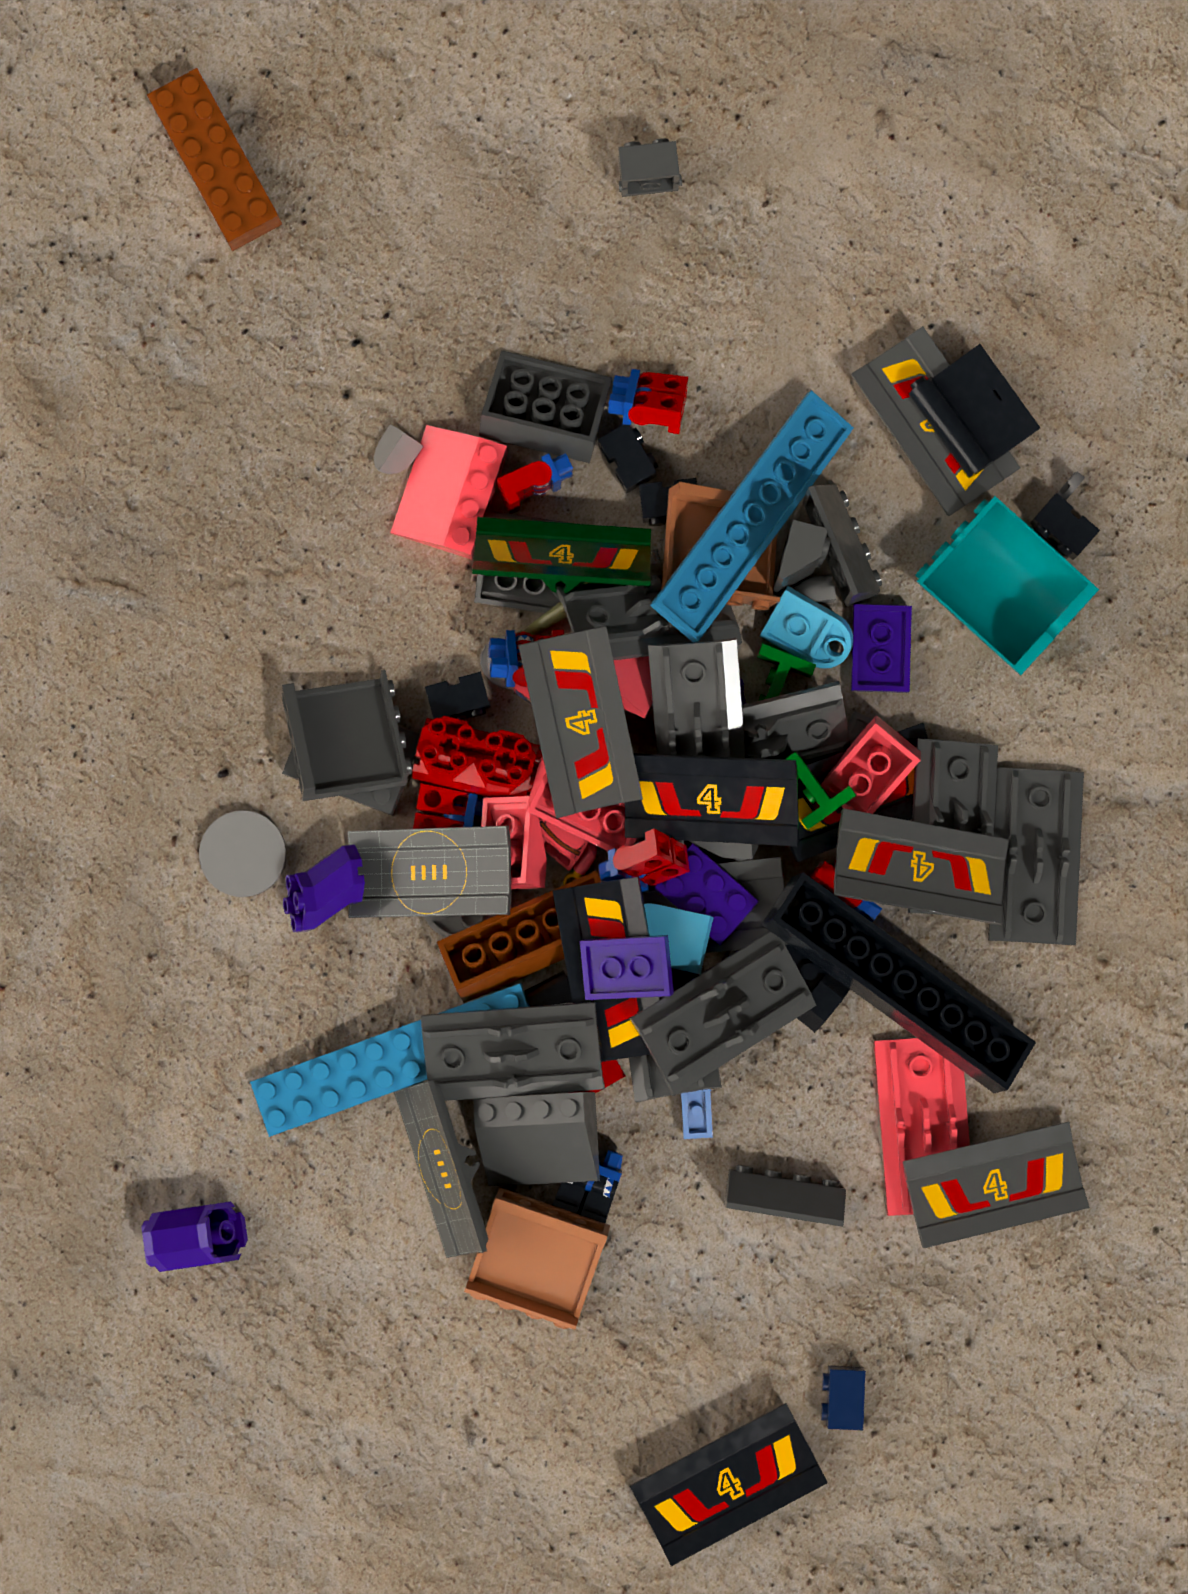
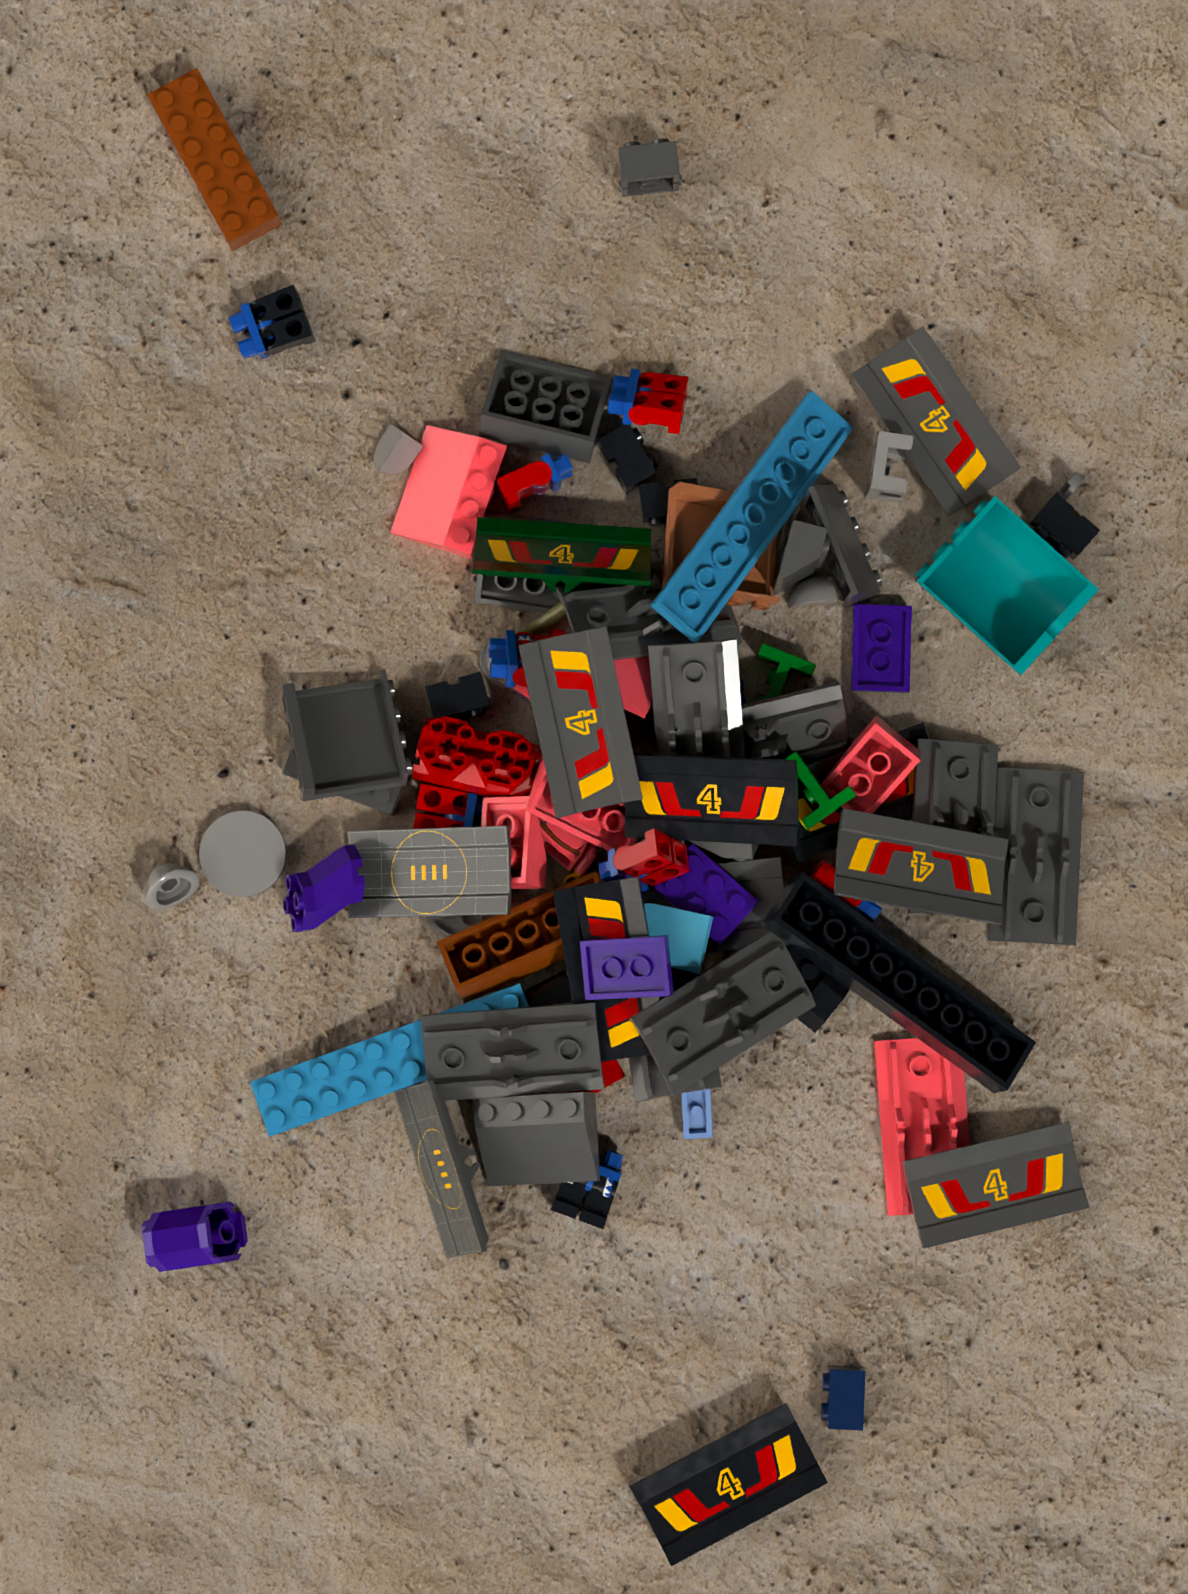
nougat panel [464,1188,610,1330] -> none
dark grey slope [724,1165,846,1227] -> none
medium azure tile [760,586,853,669] -> none
black door [909,344,1041,478] -> none
none -> light grey hat [145,863,200,910]
none -> black hips [228,284,316,359]
none -> light grey panel [866,431,914,503]

